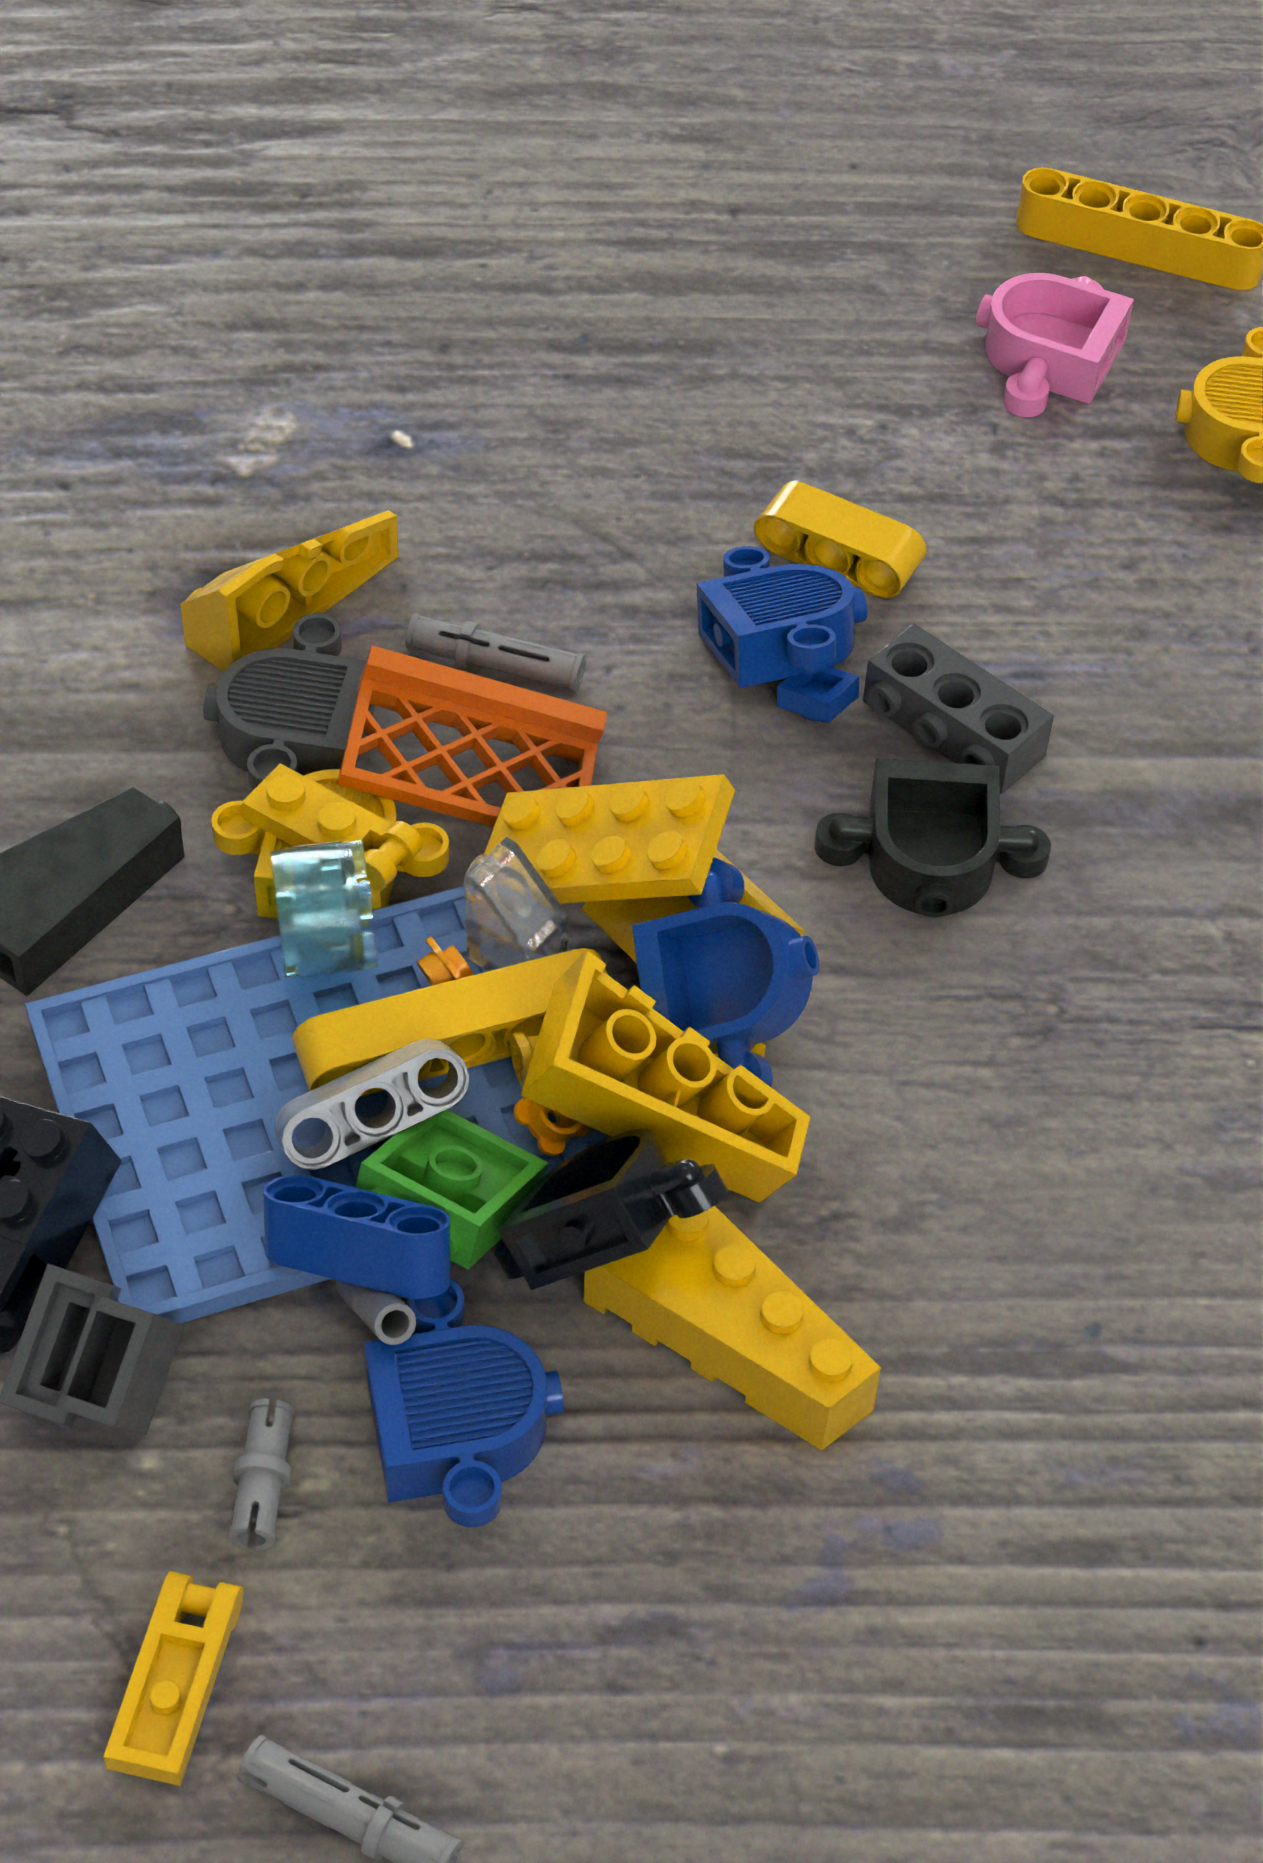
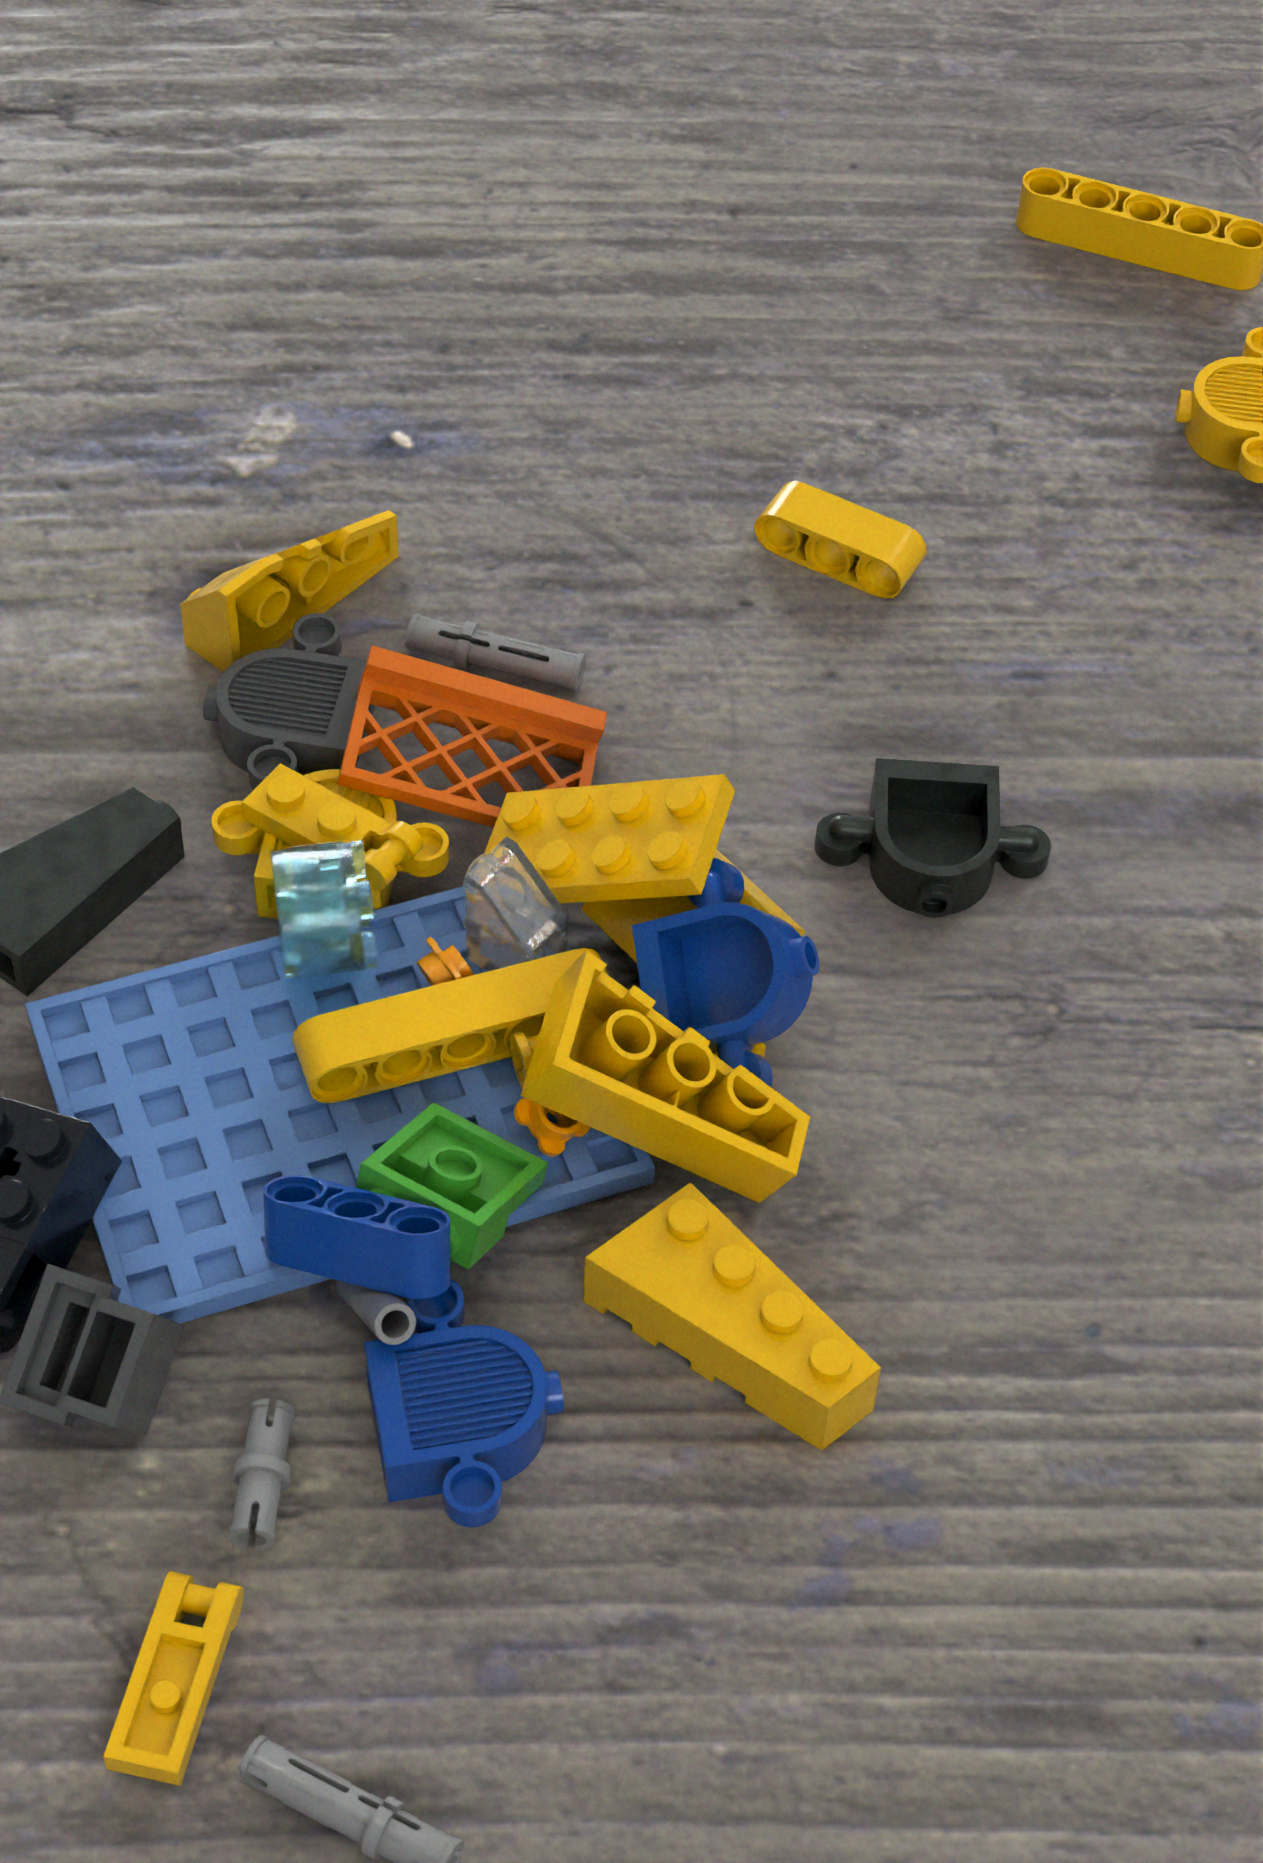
light grey beam [274,1038,469,1170] -> none
black piece [494,1129,728,1290] -> none
blue piece [696,546,867,688] -> none
blue plate [777,667,859,723] -> none
dark grey brick [863,623,1054,794] -> none
bright pink piece [975,273,1134,417] -> none

